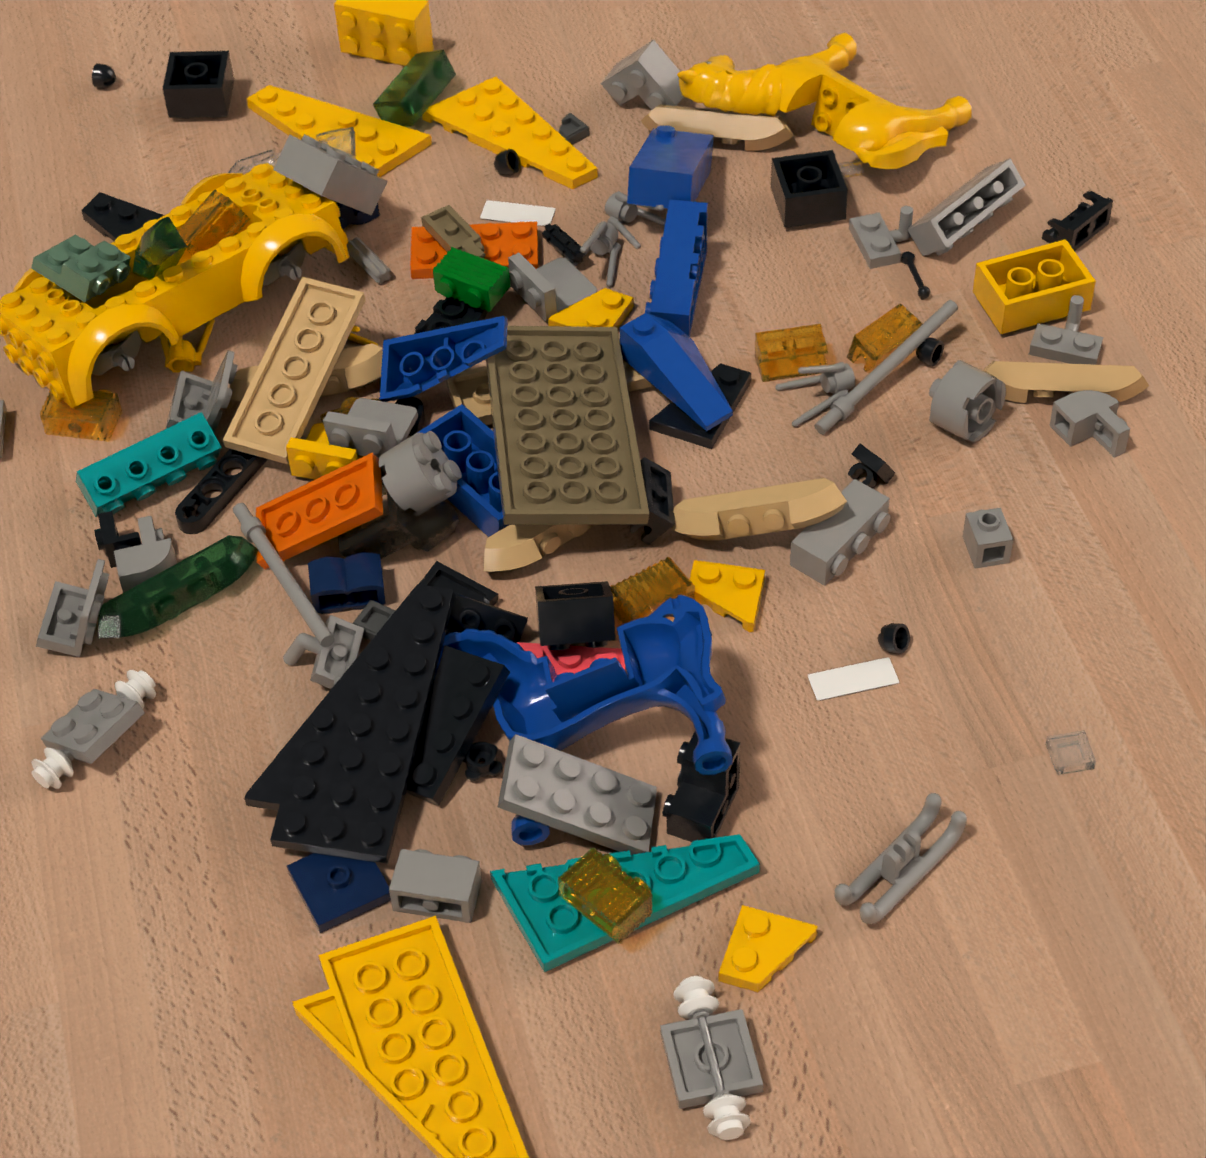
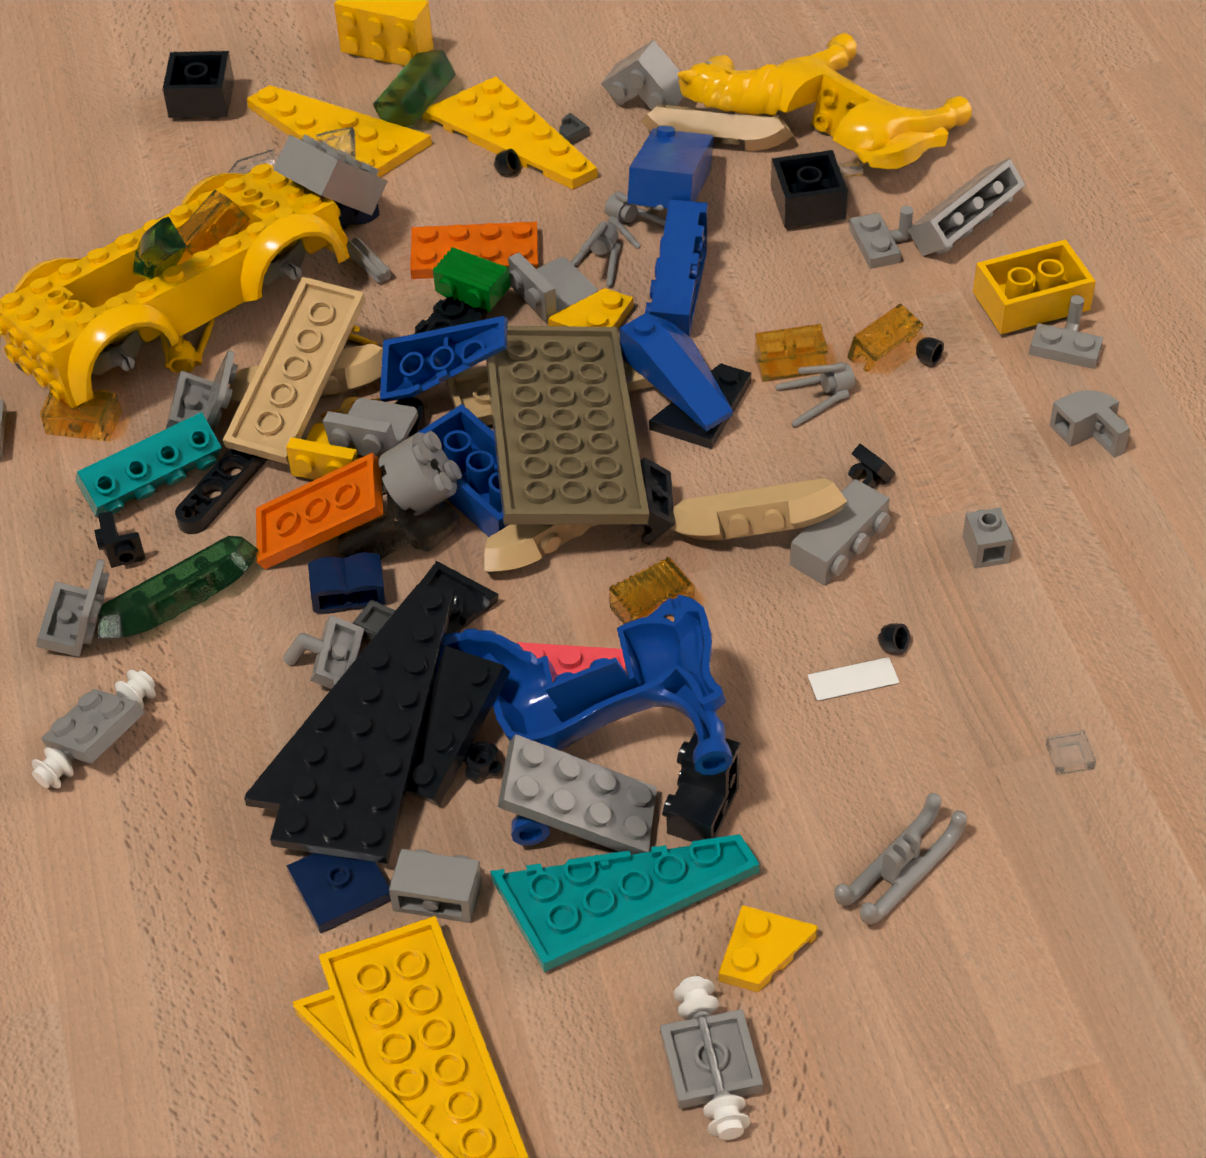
sand green plate [31,234,131,302] -> none
black wing [81,192,165,241] -> none
black hinge [92,63,116,88] -> none
light grey brick [114,516,177,600] -> none
light grey bar [233,503,334,647] -> none
dark tan hinge [421,205,485,258] -> none
black hinge [447,594,528,643] -> none
white sticker [480,200,555,226] -> none
black brick [535,581,616,650] -> none
black axle [542,223,586,264] -> none
clear yellow brick [558,848,652,944] -> none
yellow wing [687,560,765,632] -> none
light grey bar [814,300,958,435] -> none
black hinge [901,252,930,299] -> none
light grey brick [929,360,1006,442] -> none
tan brick [982,361,1149,403] -> none
black hinge [1042,191,1113,251] -> none

